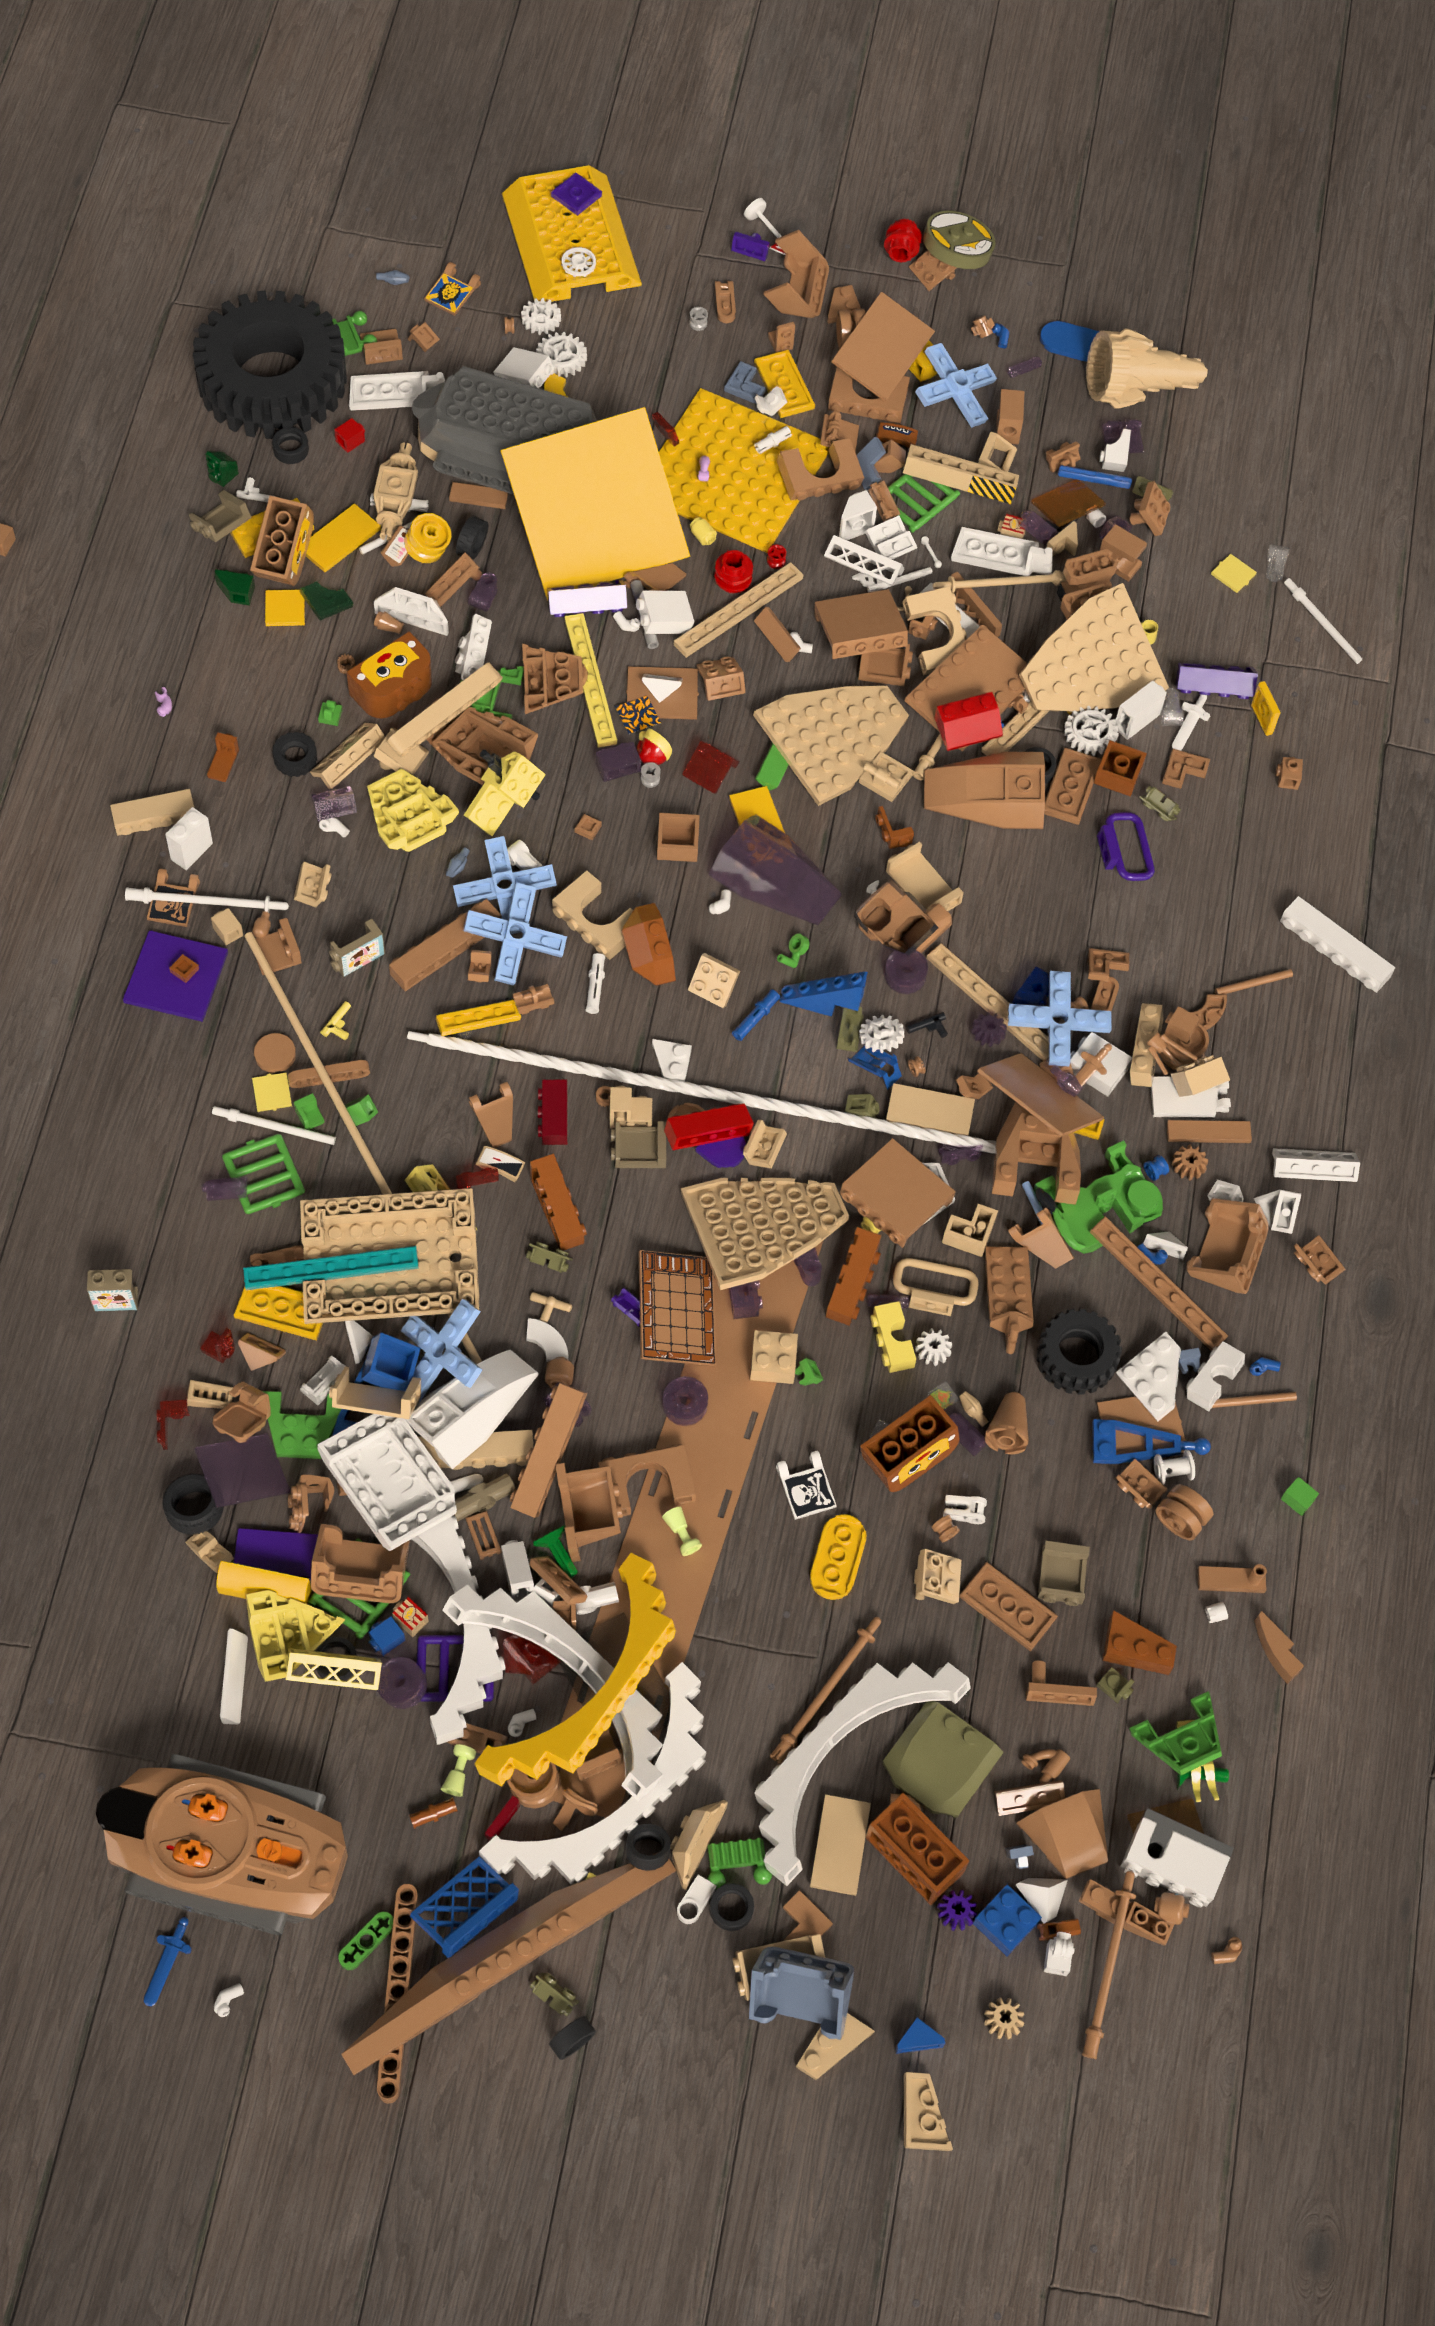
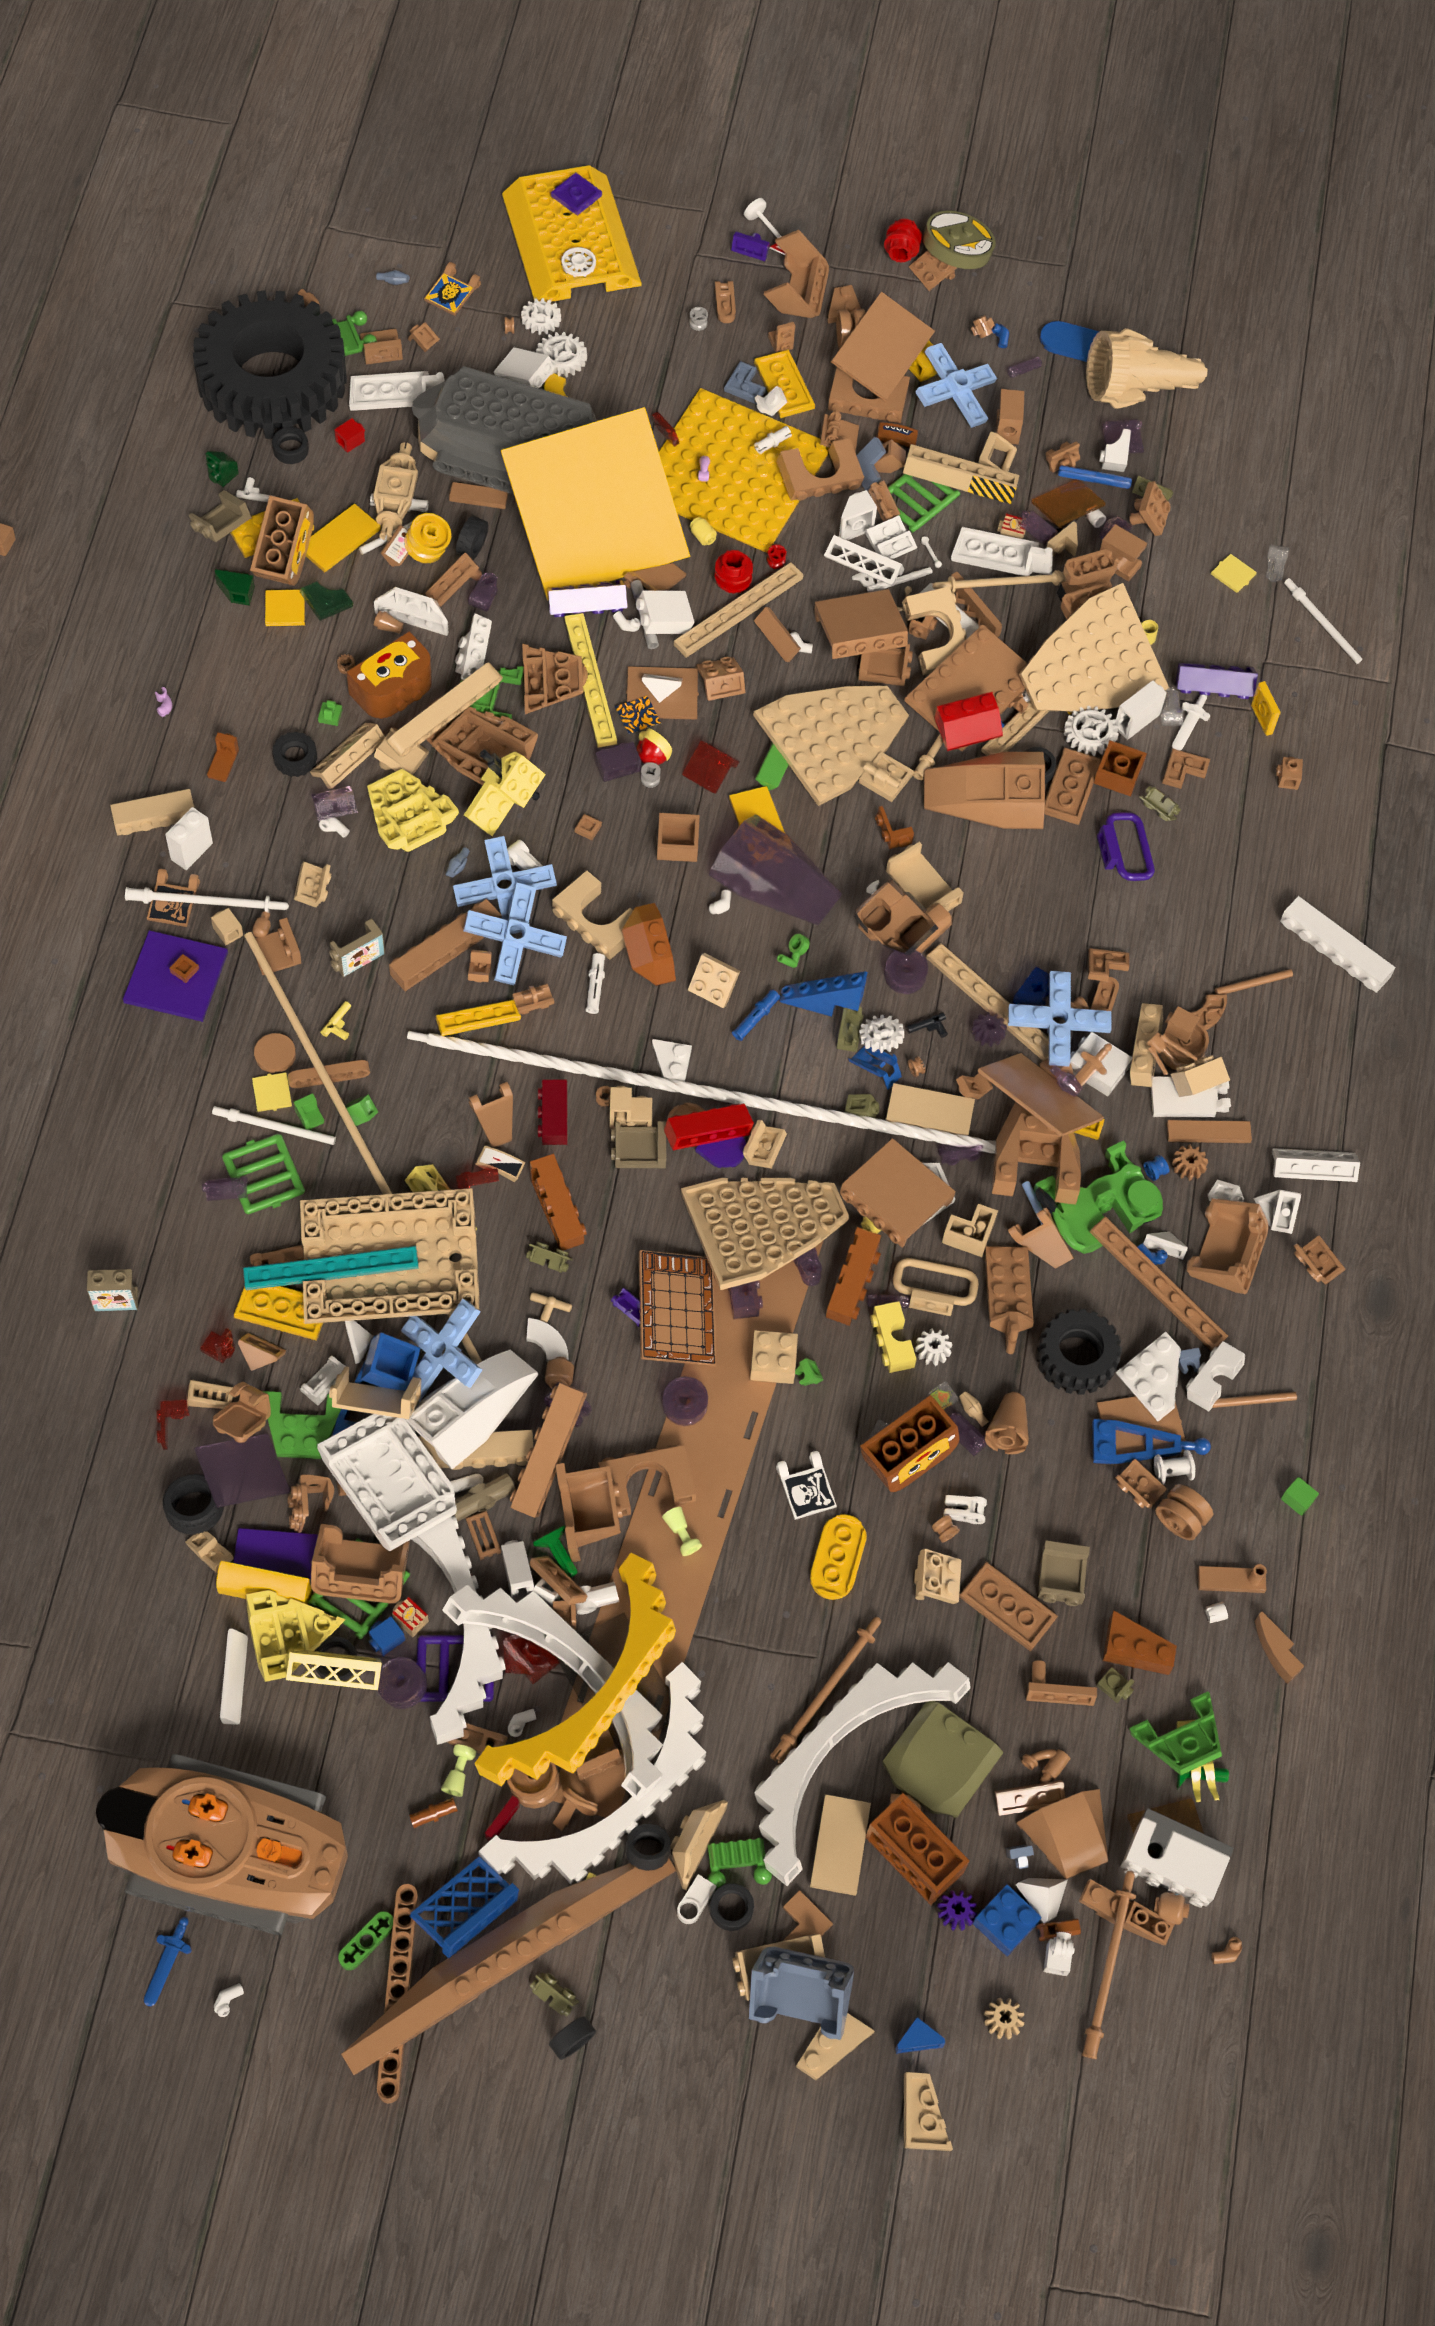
blue arm [1250,1357,1281,1376] -> none
none -> medium nougat cylinder [298,289,319,307]

